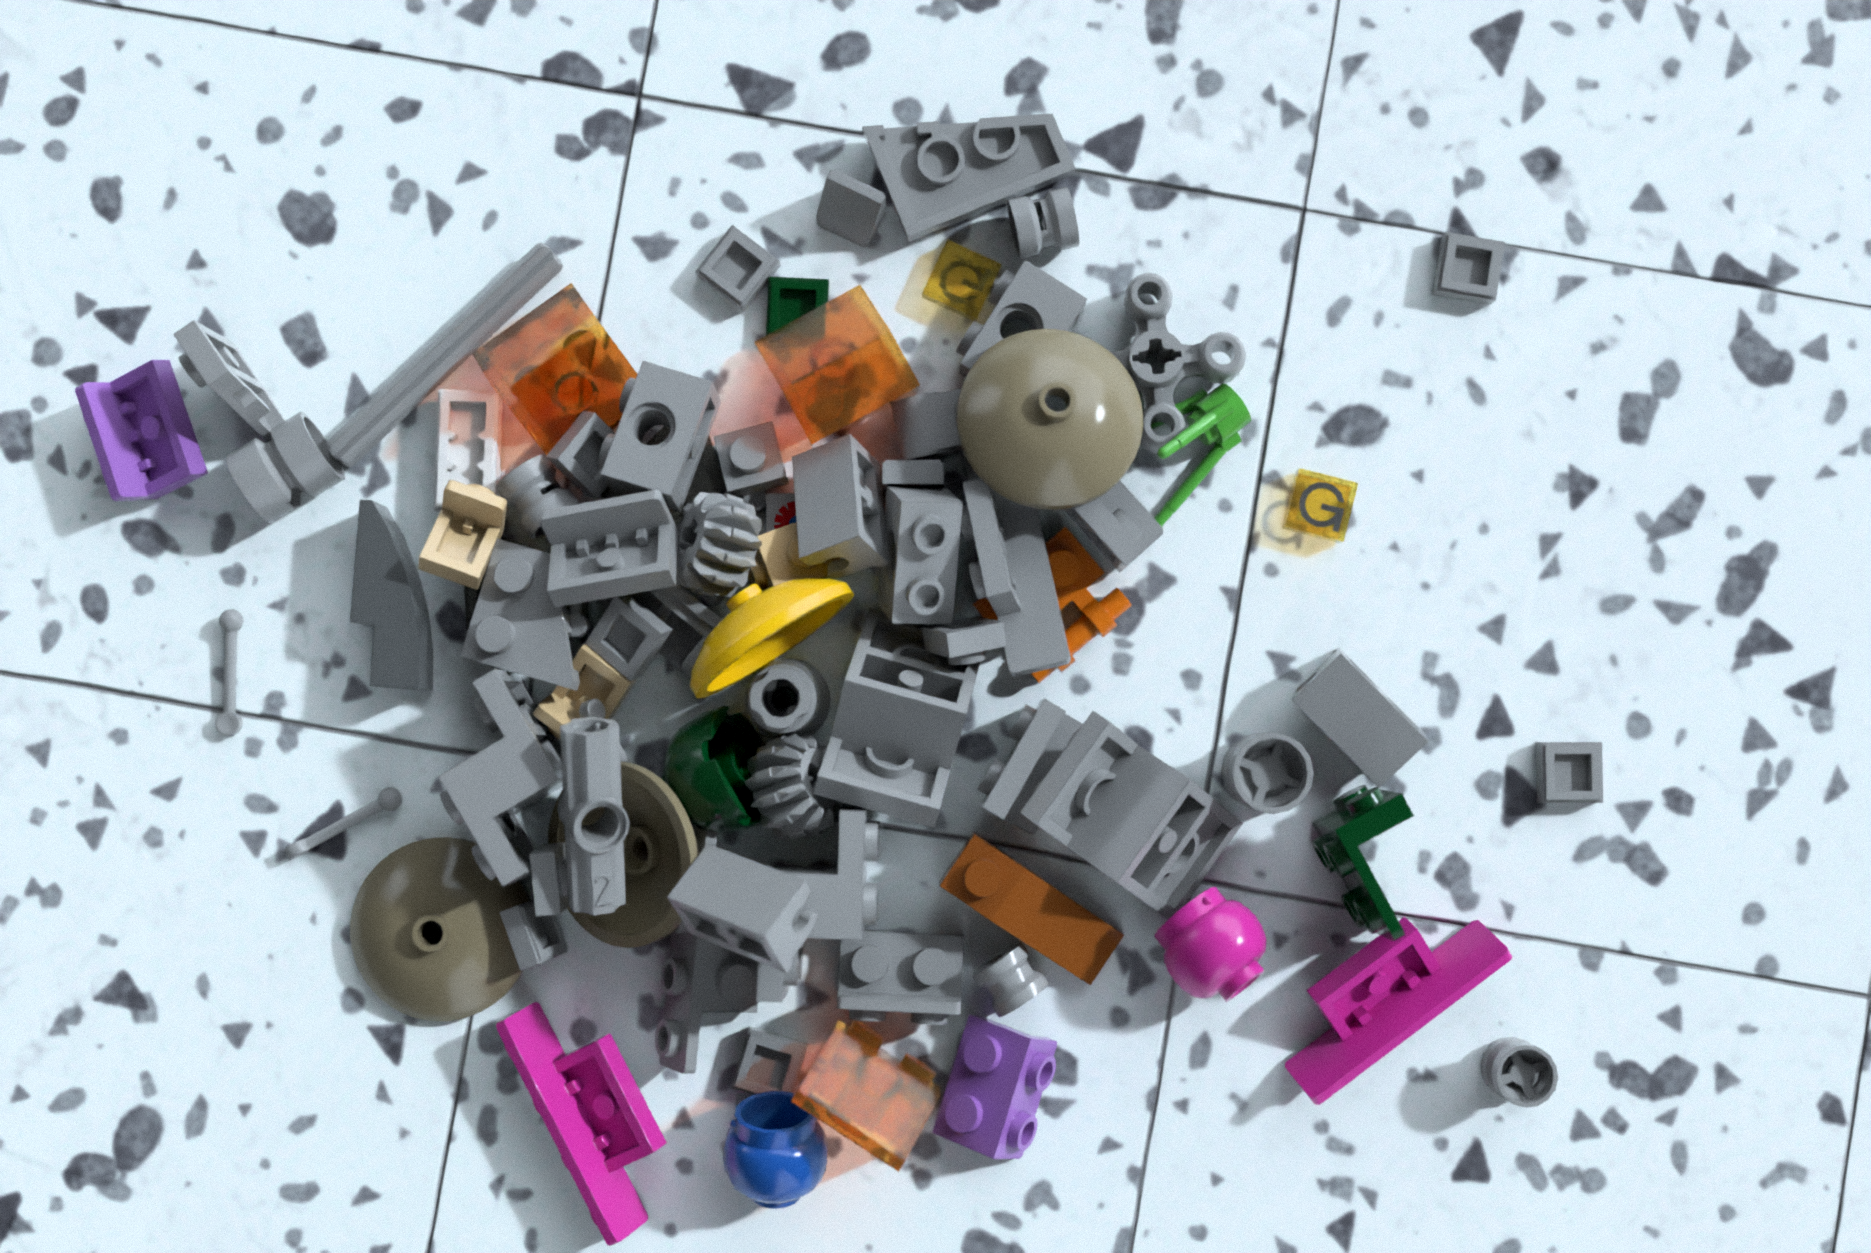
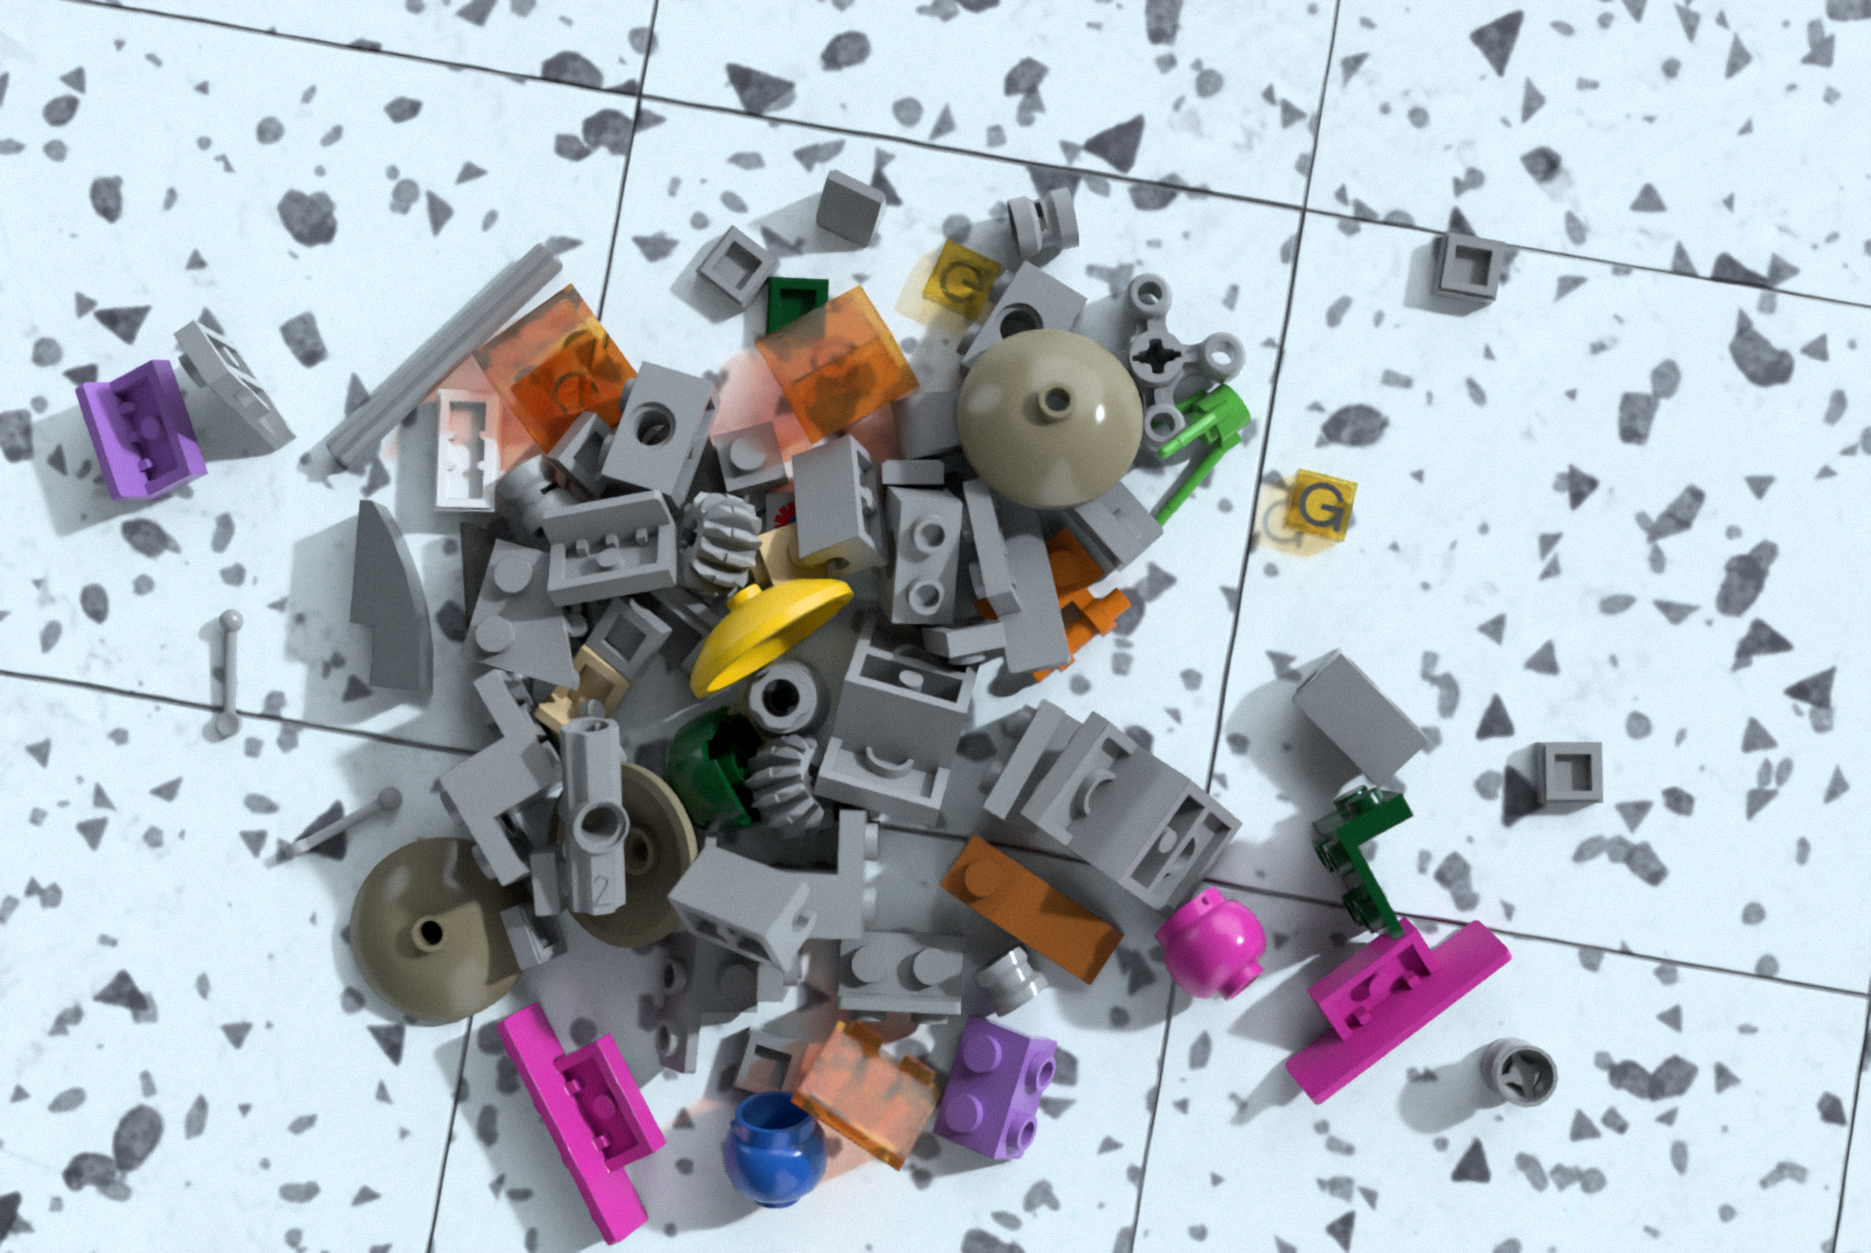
light grey wheel [226,411,345,523] -> none
tan bracket [418,480,507,590] -> none
light grey wing [862,113,1076,242] -> none
light grey wheel [1221,732,1314,814] -> none

